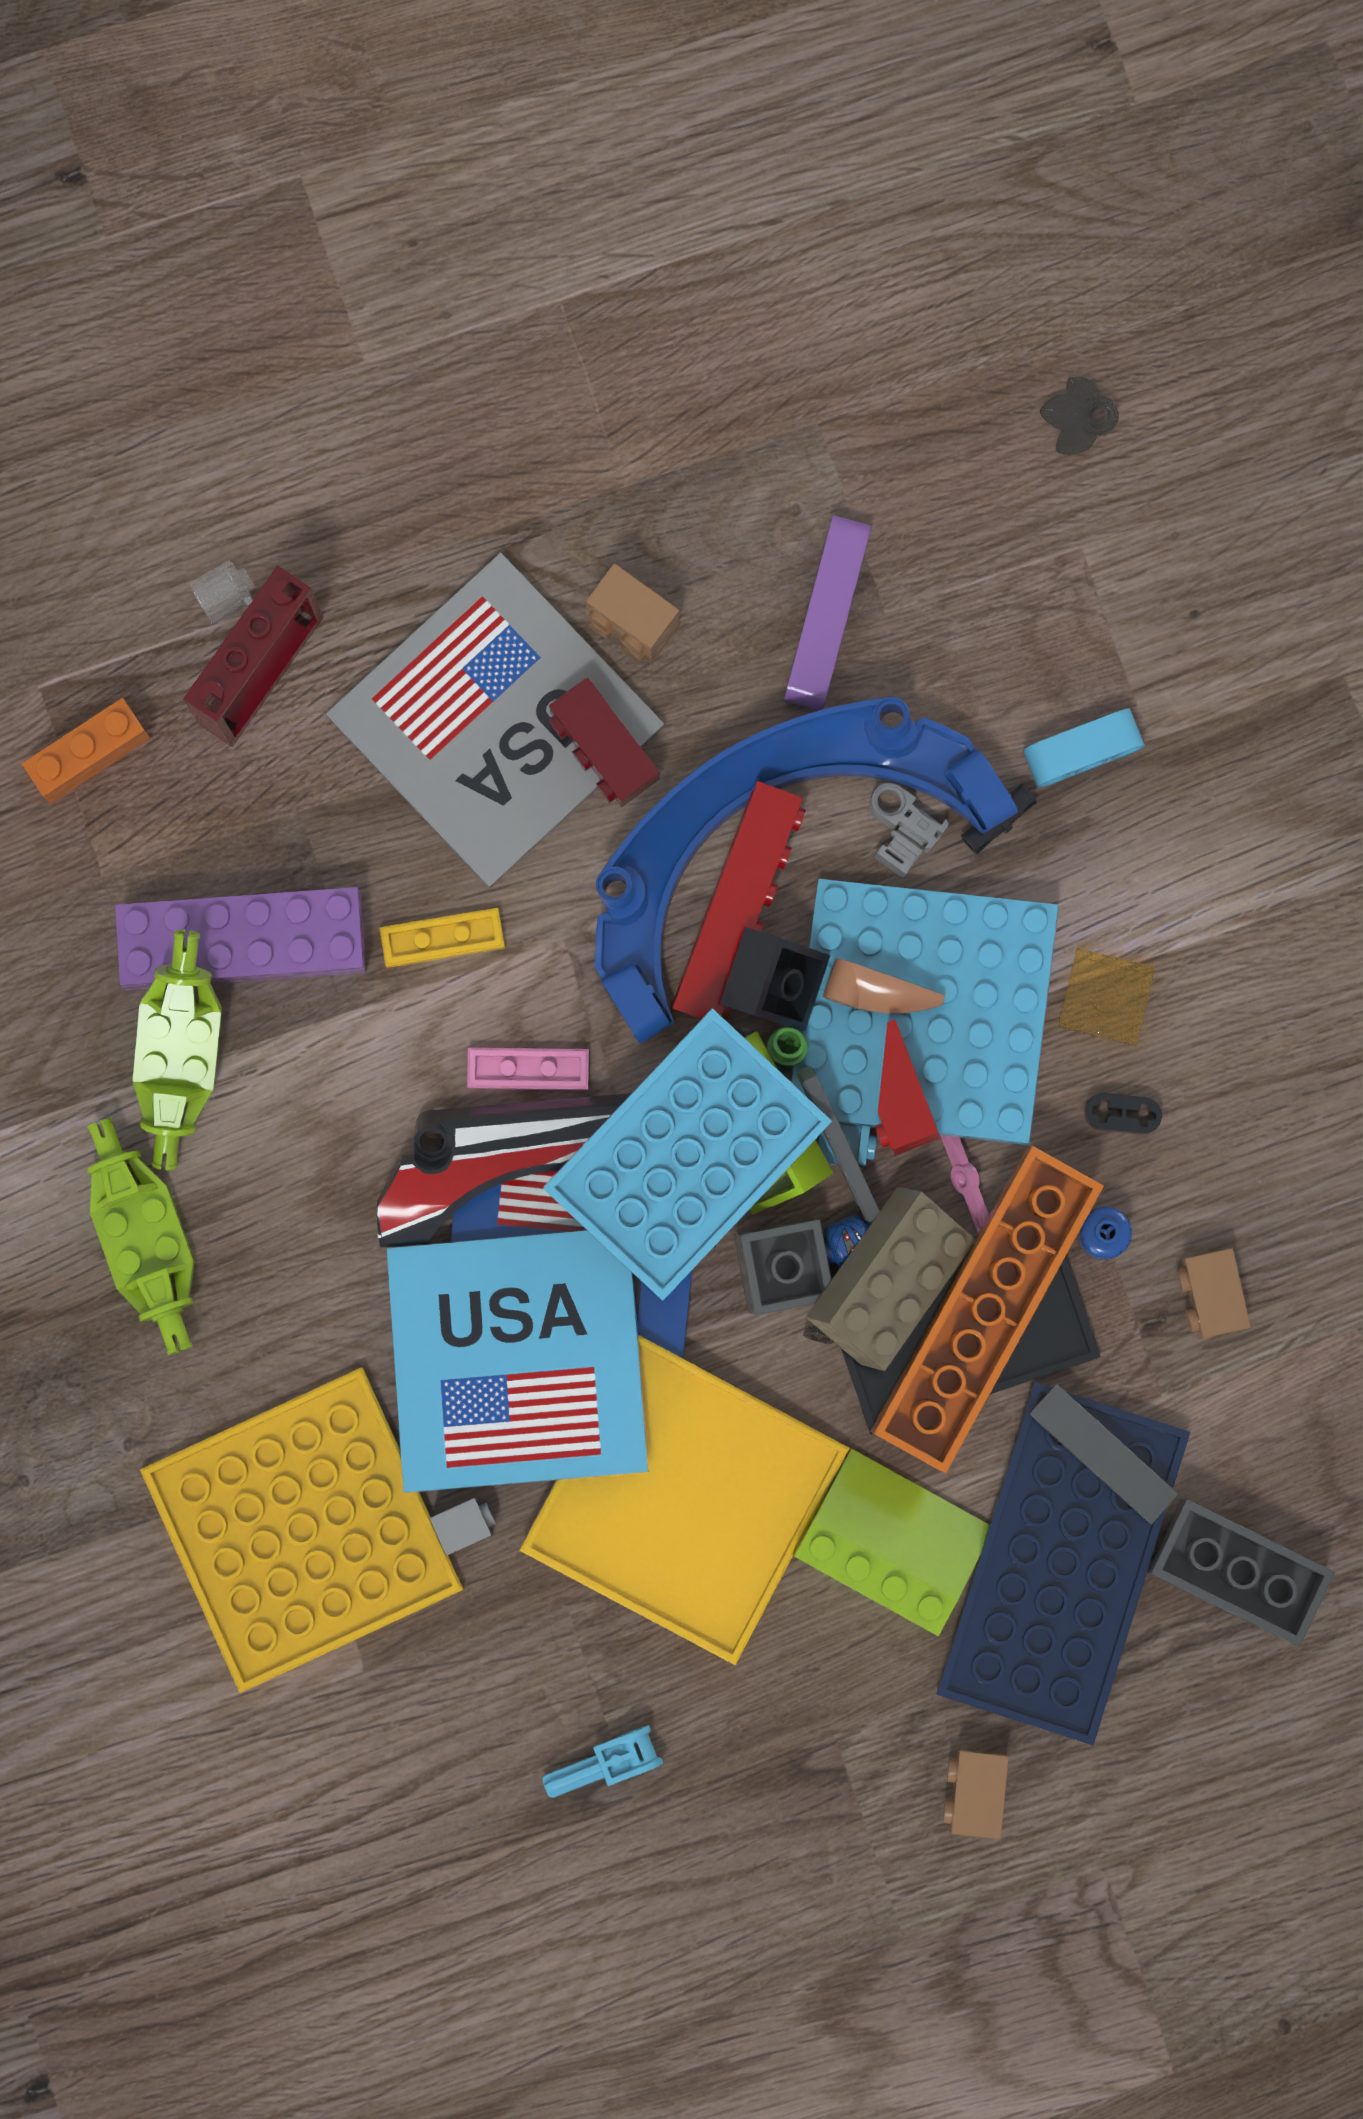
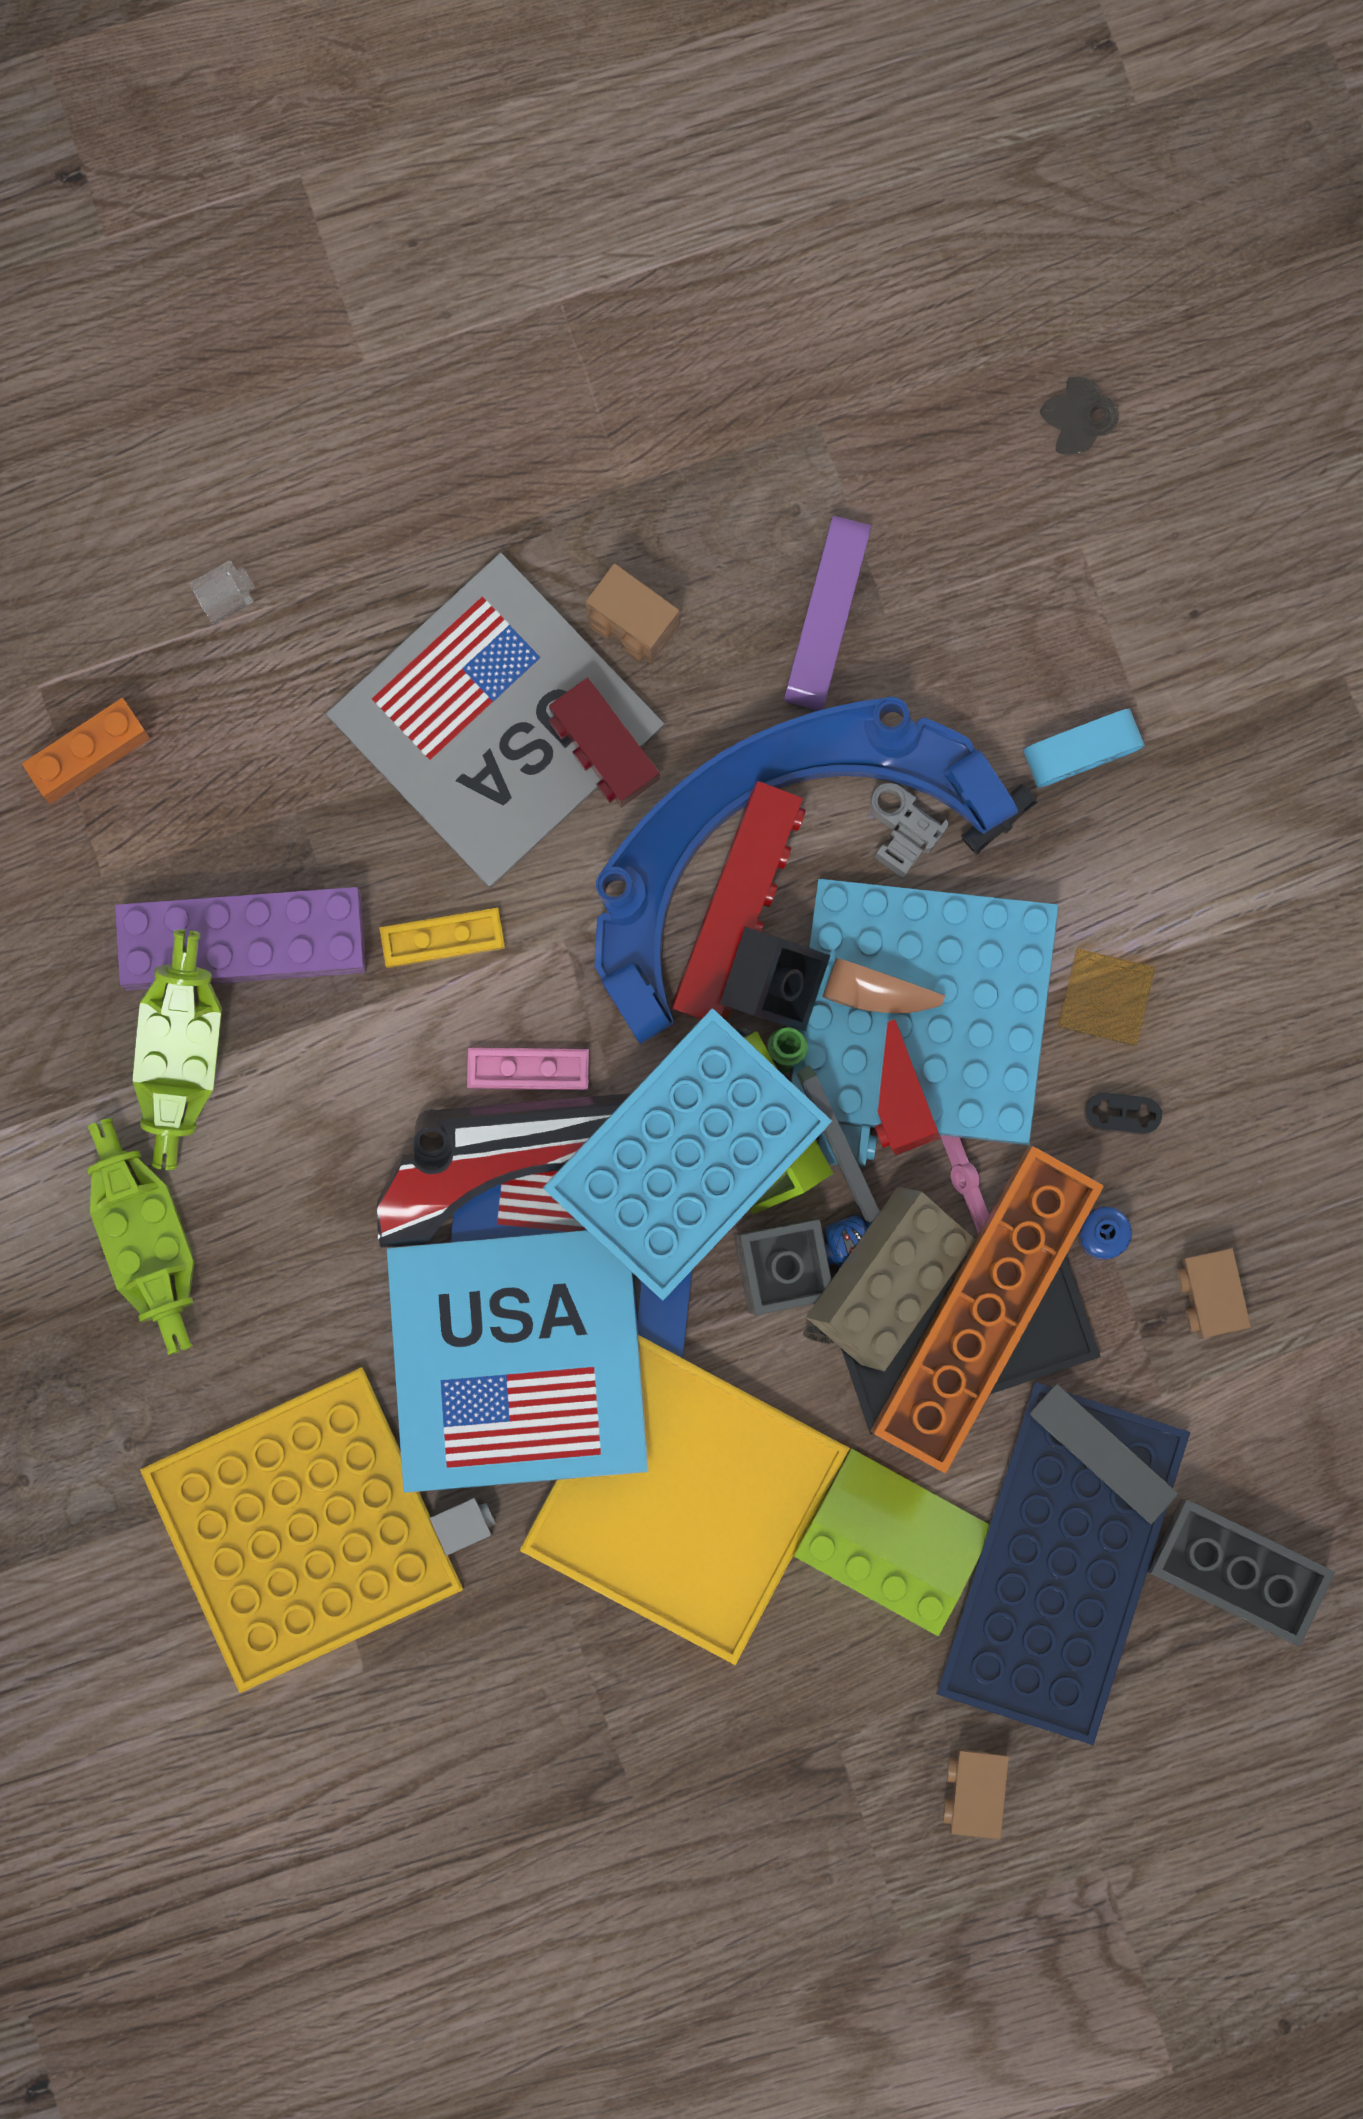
dark red window [183,565,323,747] -> none
medium azure connector [543,1725,664,1798] -> none

